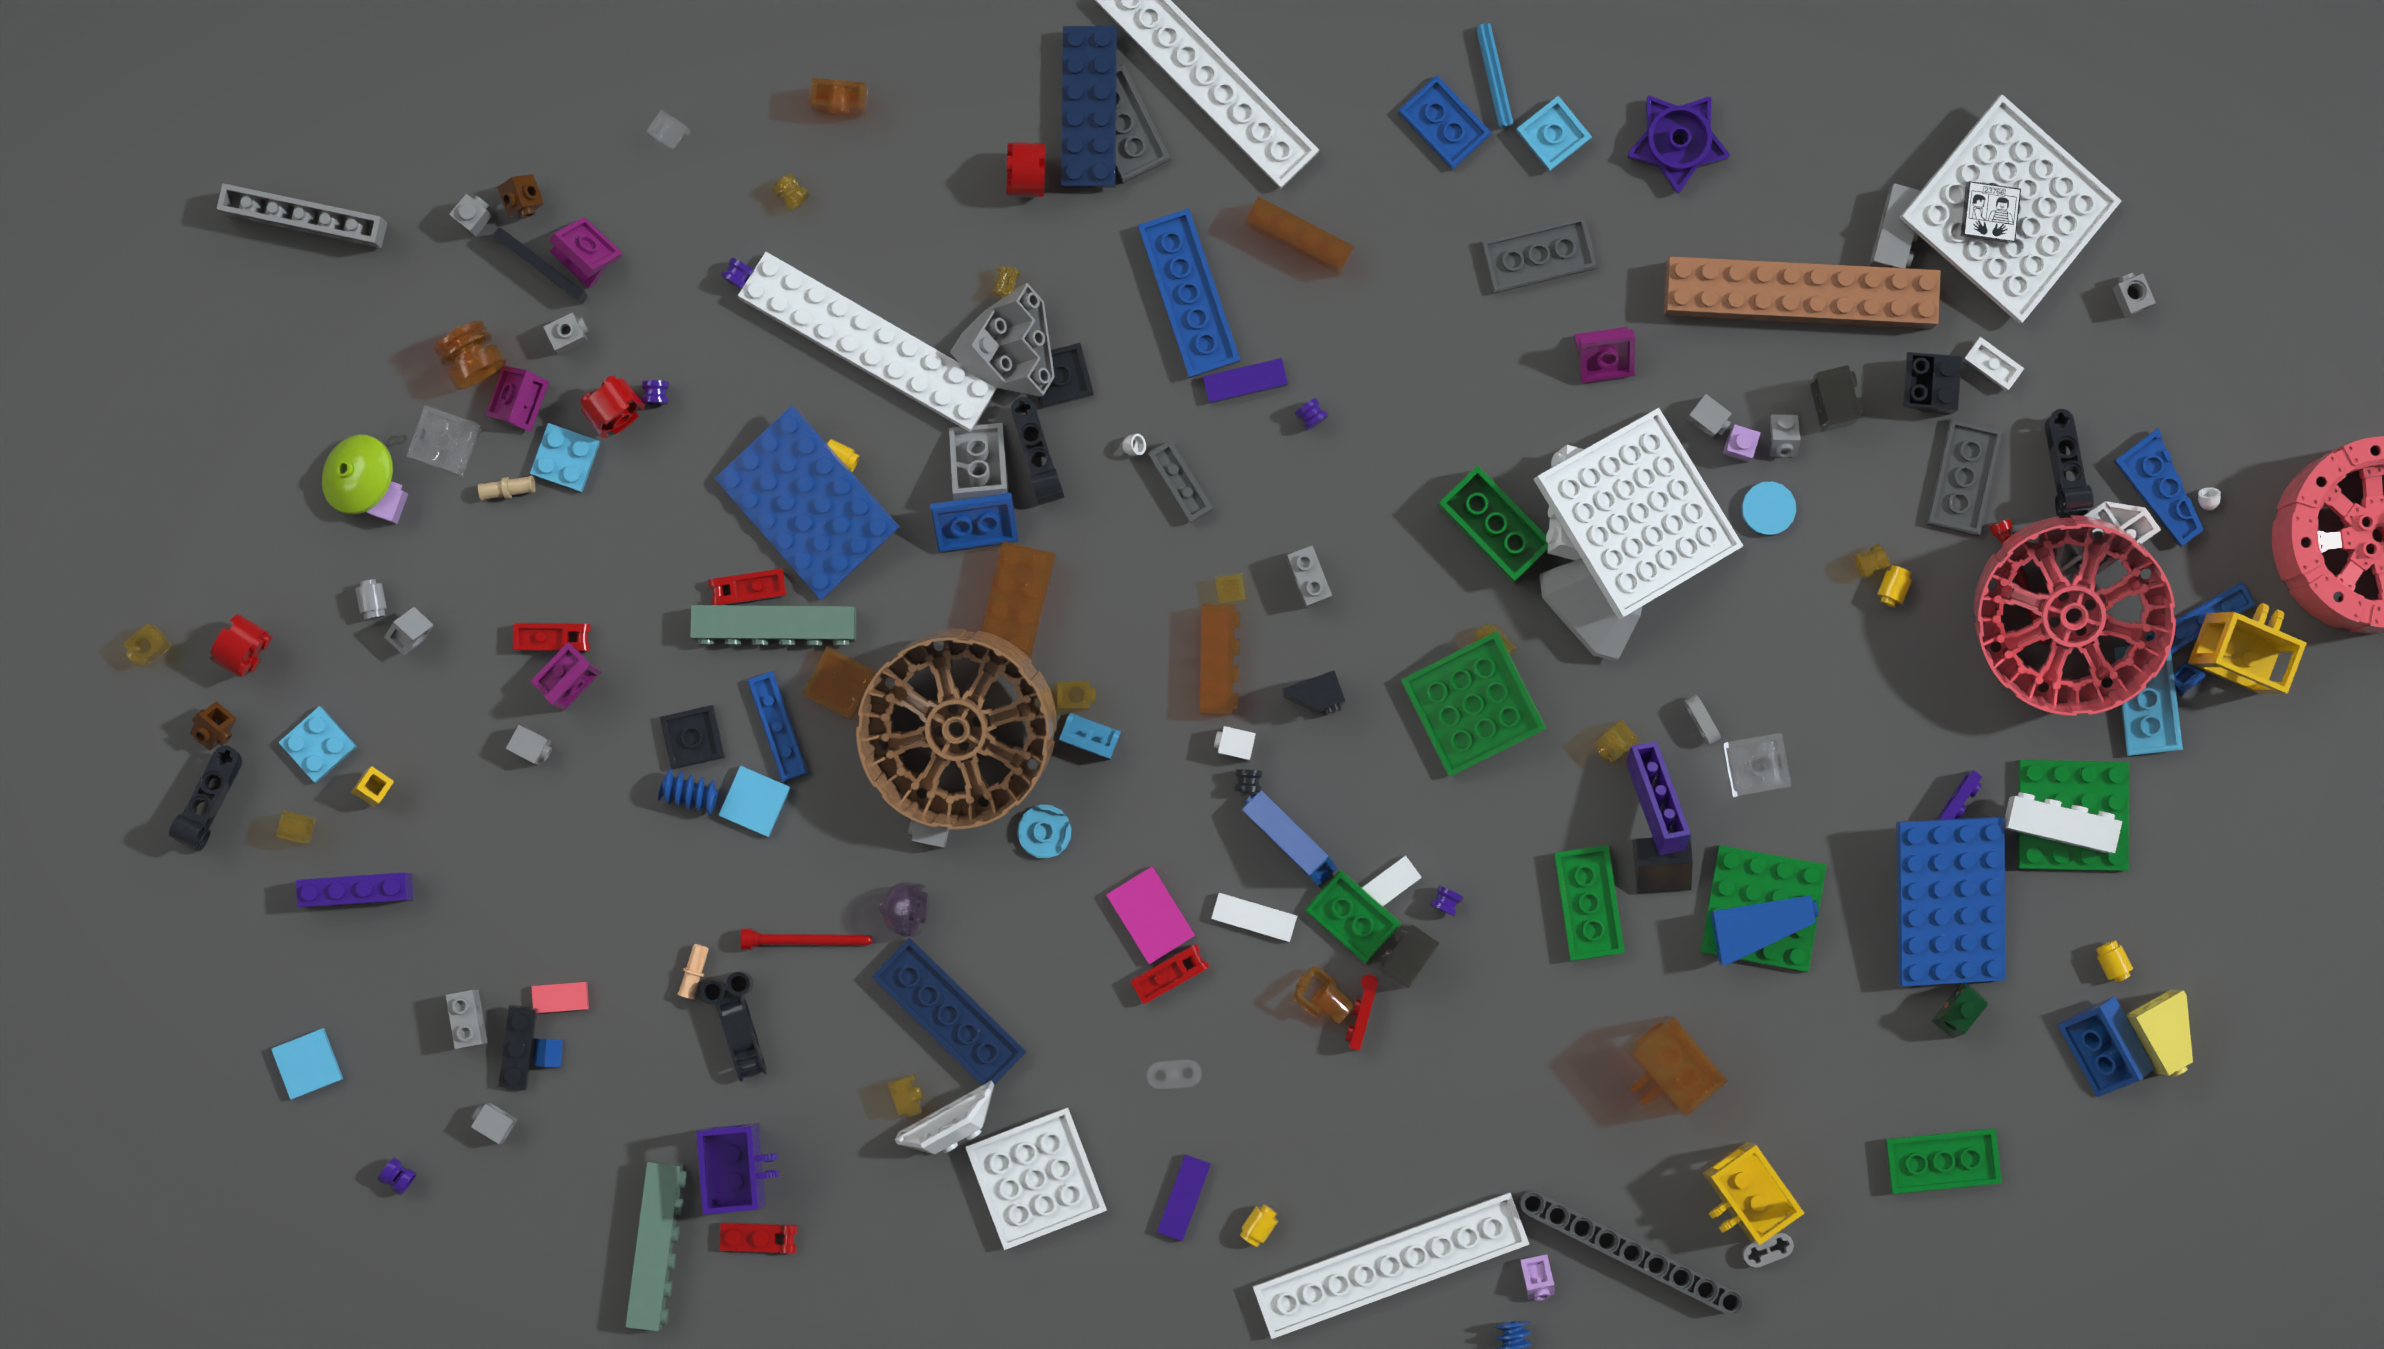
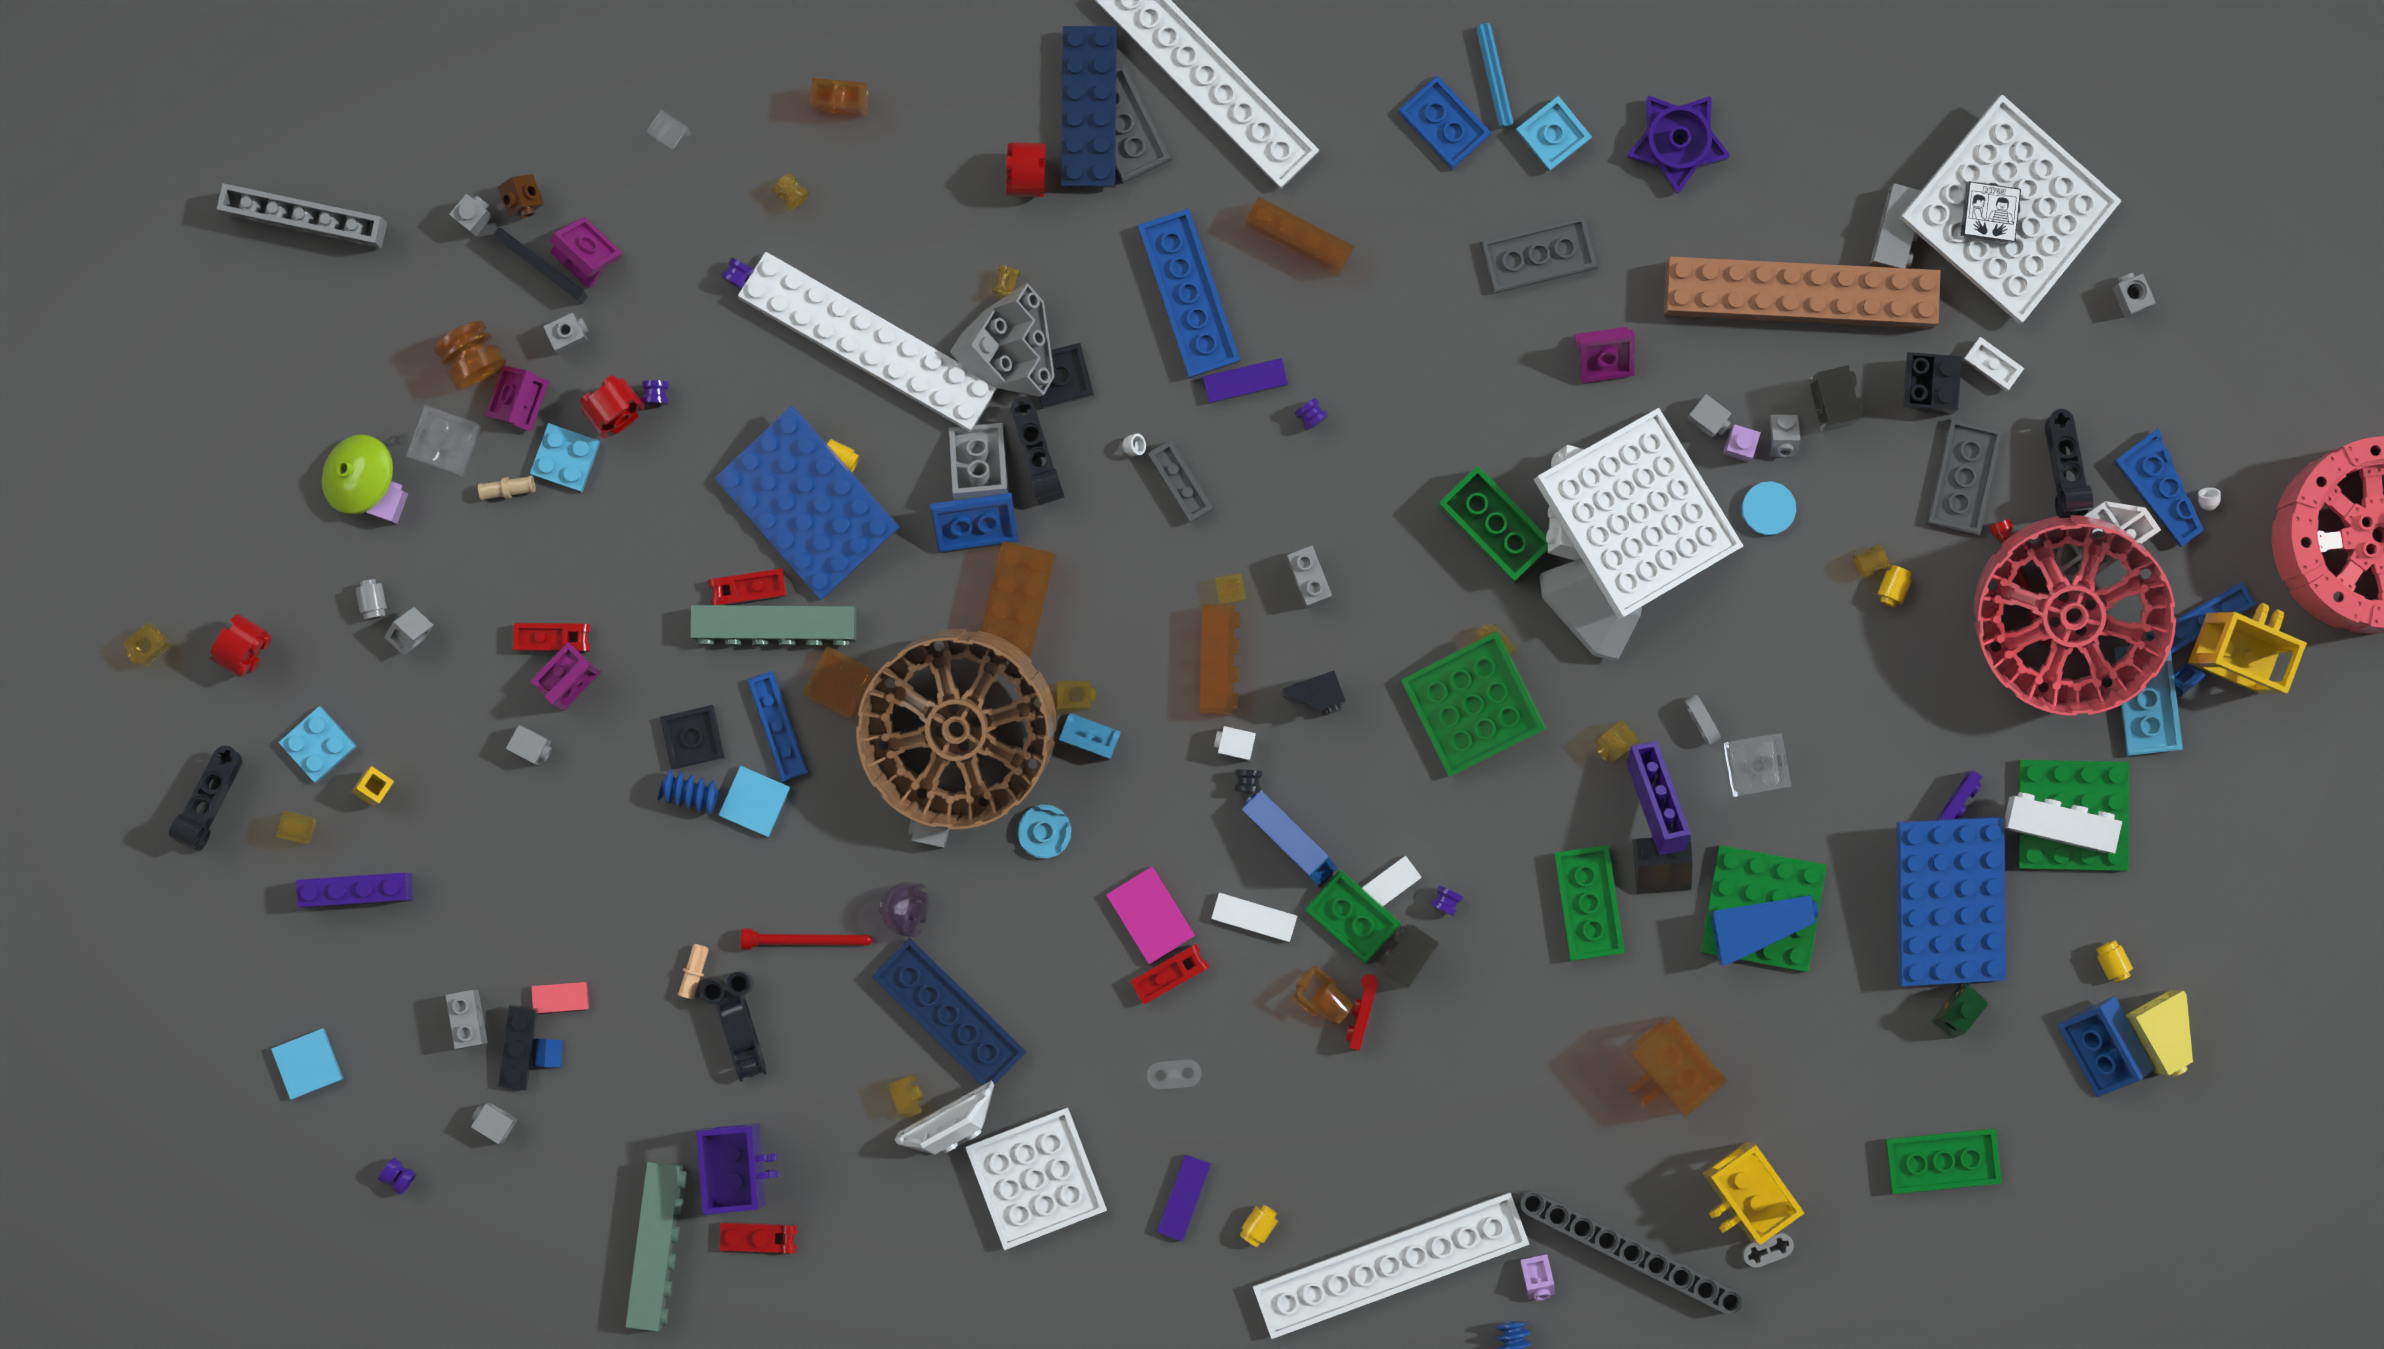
reddish brown brick [190,701,237,751] -> none

